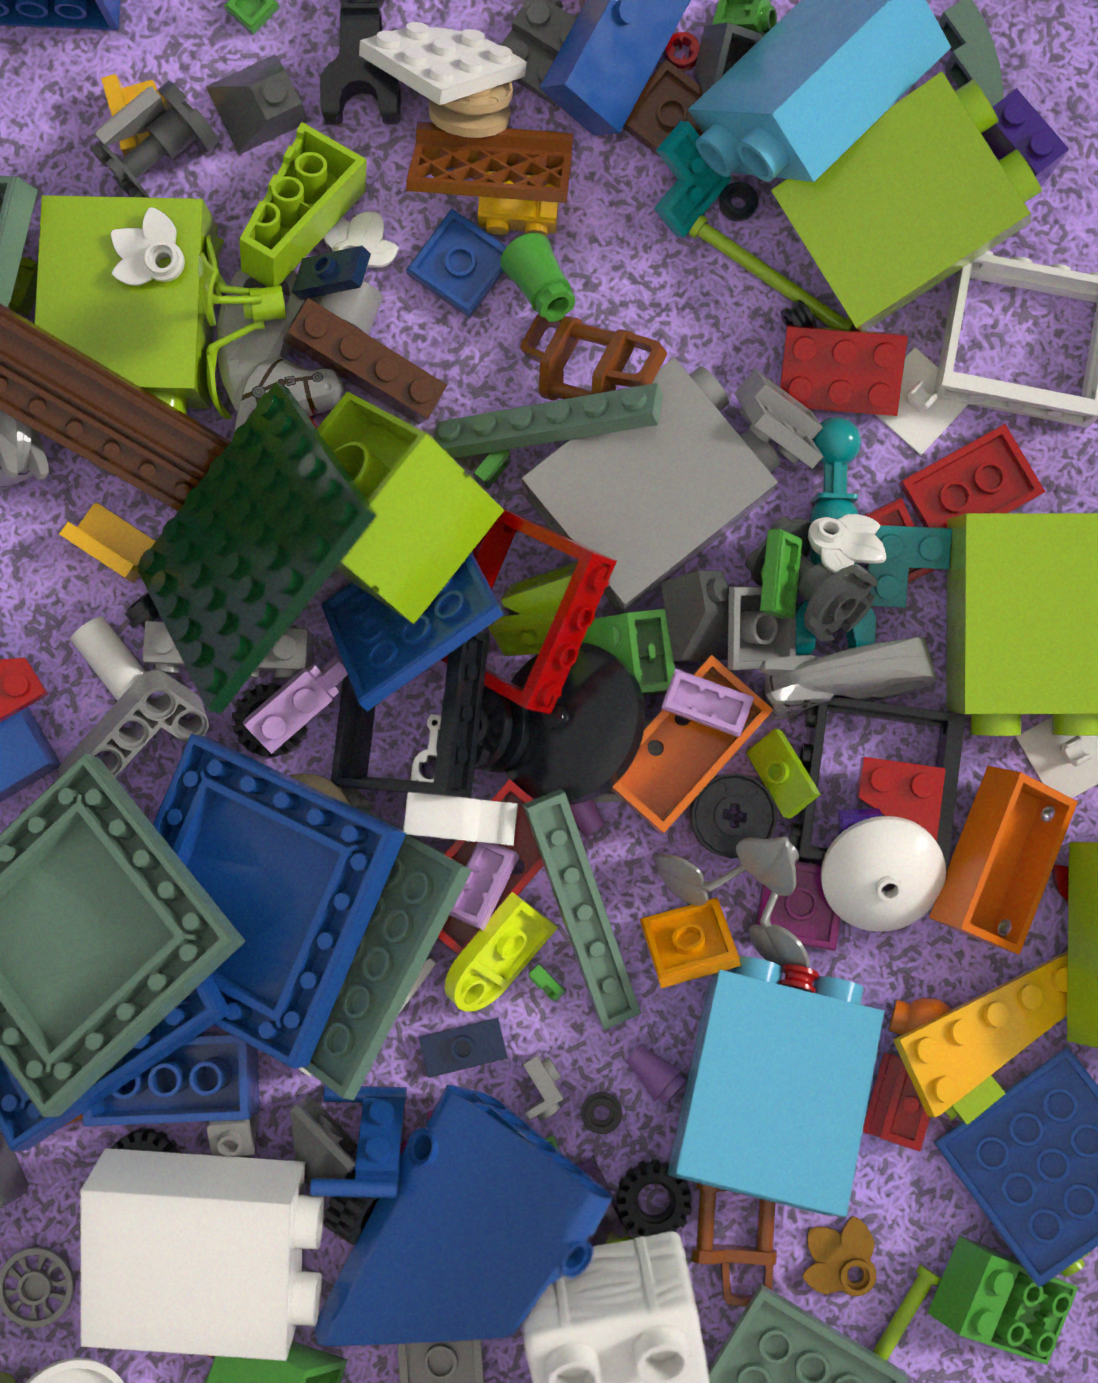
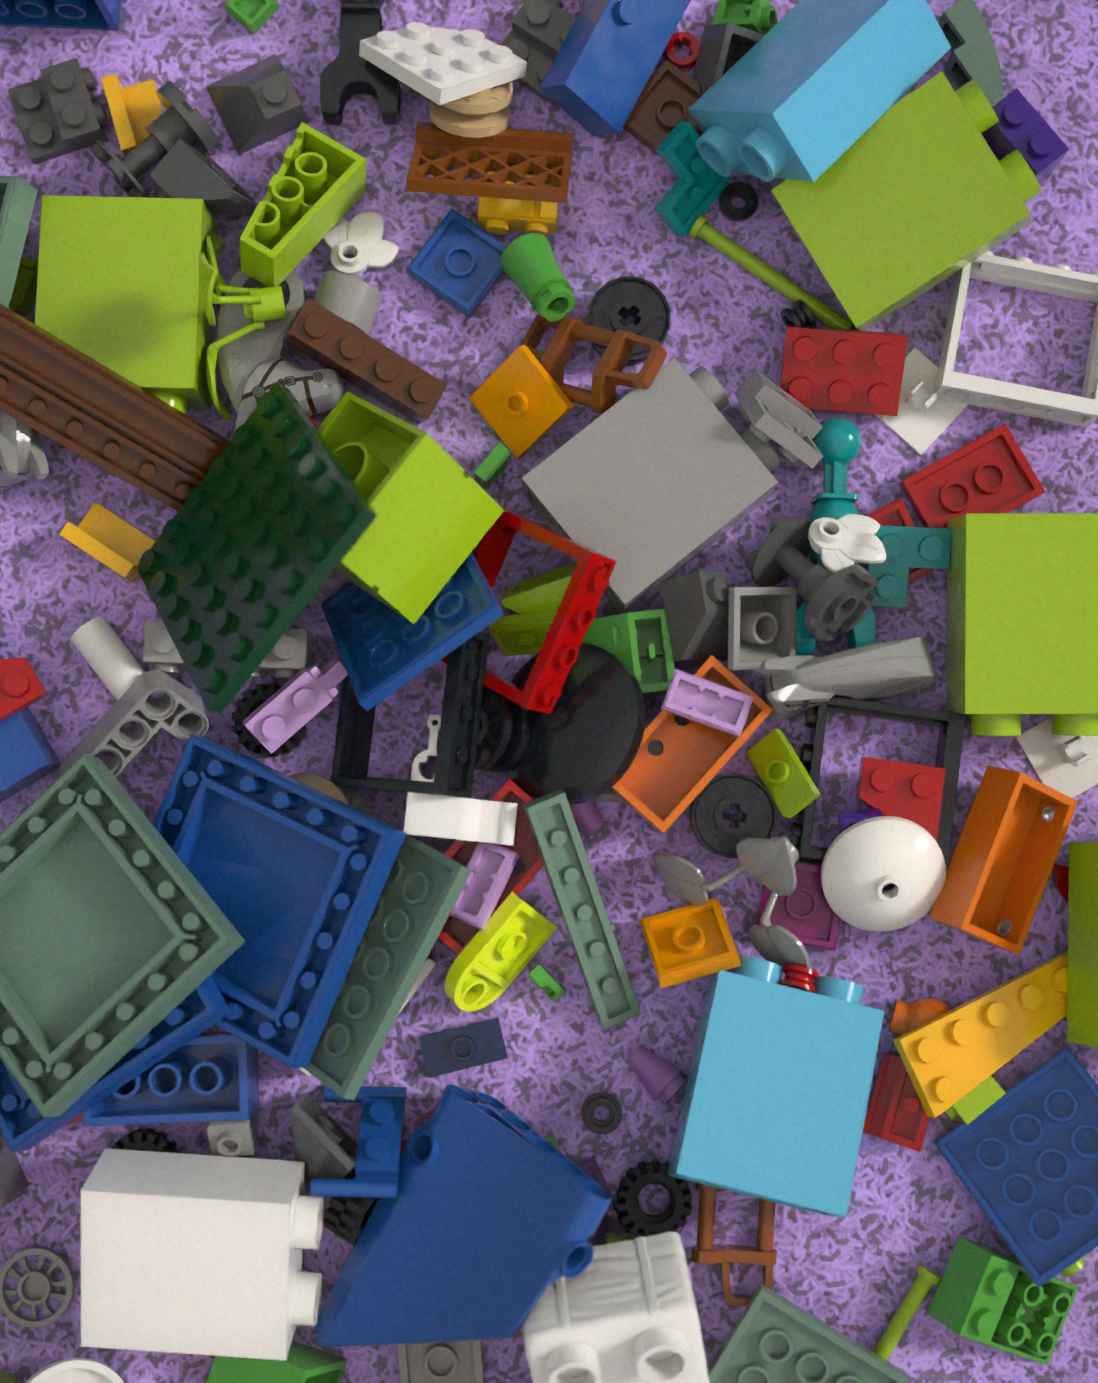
light grey tile [95,86,165,146] -> none
white plate [111,207,185,286] -> none
black plate [124,592,160,629] -> none
dark blue plate [292,245,371,300] -> none
sand green plate [434,383,663,459] -> none
light grey bracket [523,1052,563,1121] -> none
bright green plate [760,529,802,619] -> none
pearl gold plate [802,1216,876,1296] -> none
none -> dark grey plate [8,58,110,165]
none -> dark grey slope [149,139,258,216]
none -> light orange plate [469,345,575,459]
none -> black wheel [587,276,671,366]

